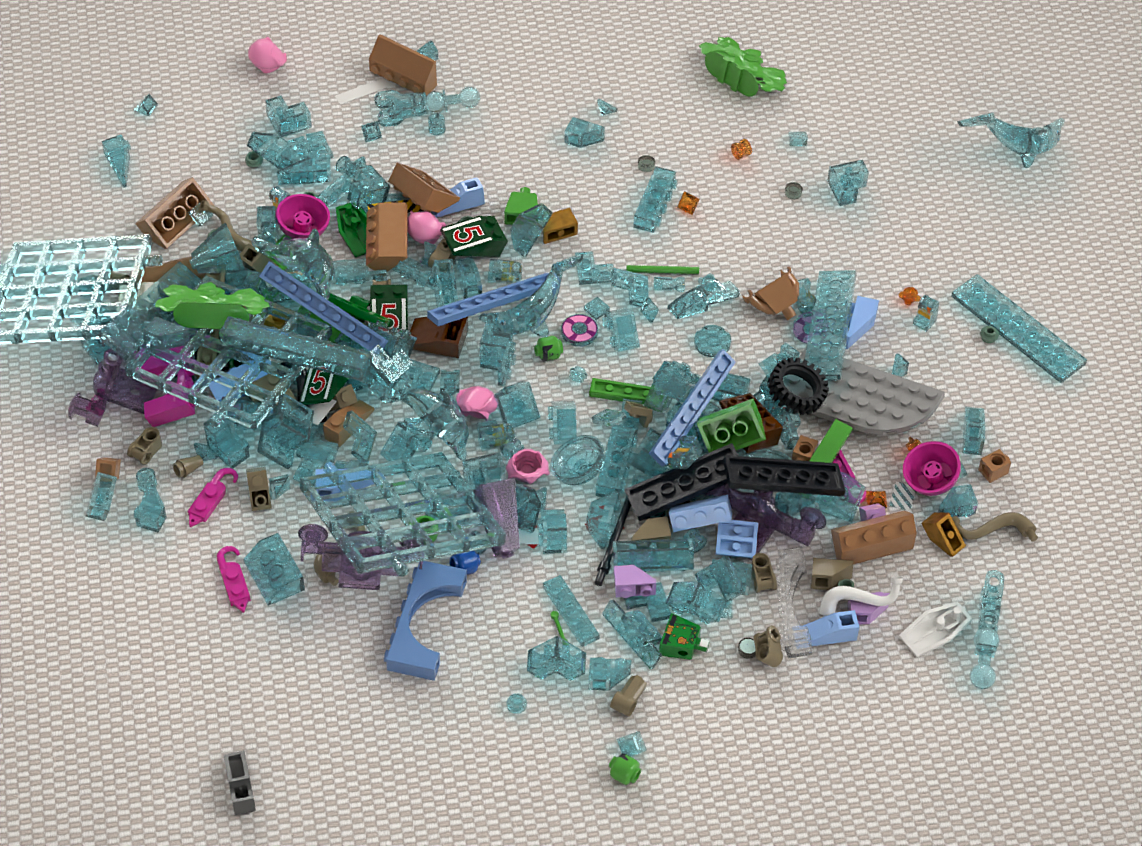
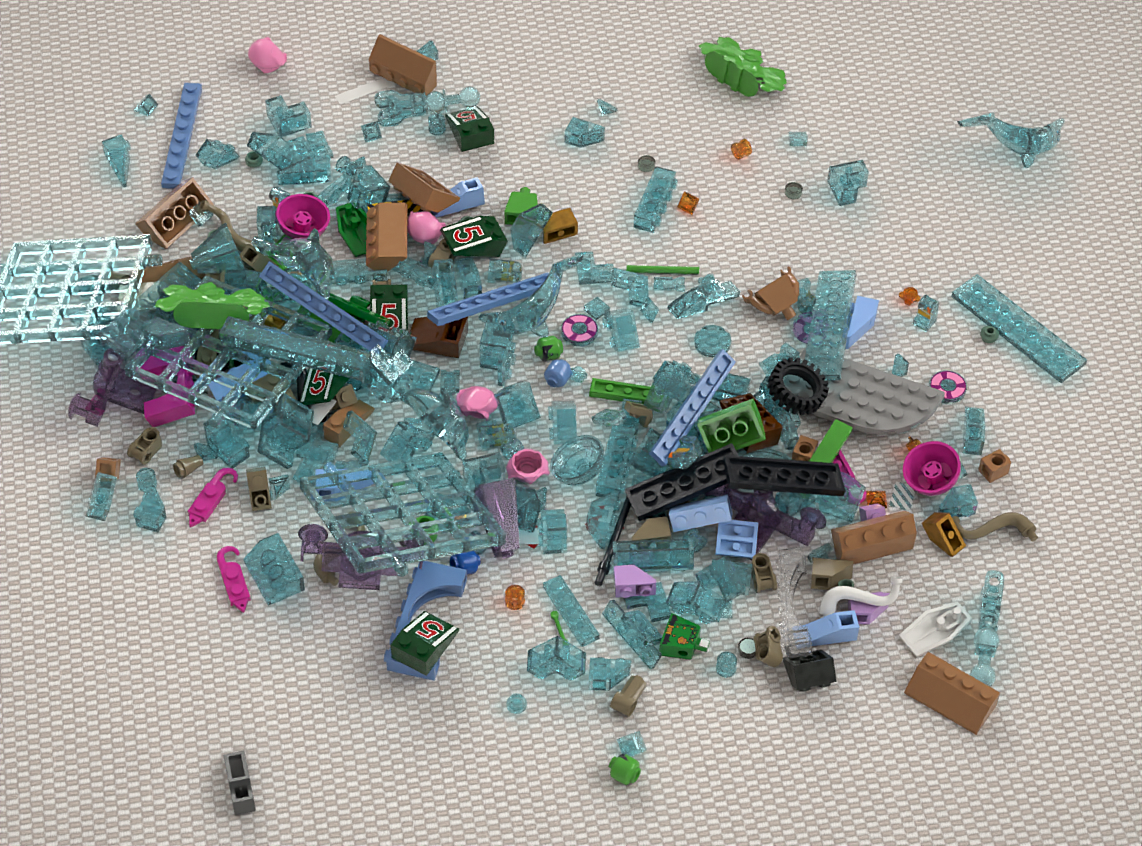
none -> medium blue plate [161,83,202,189]
none -> clear light blue slope [195,139,240,169]
none -> dark green slope [391,611,459,676]
none -> dark green slope [445,106,495,152]
none -> clear orange wheel [505,585,525,610]
none -> medium blue head [544,359,572,387]
none -> clear light blue wheel [716,652,737,678]
none -> pearl dark grey slope [783,649,837,692]
none -> clear light blue plate [807,543,833,563]
none -> medium nougat slope [904,652,1000,735]
none -> tile [929,370,967,404]

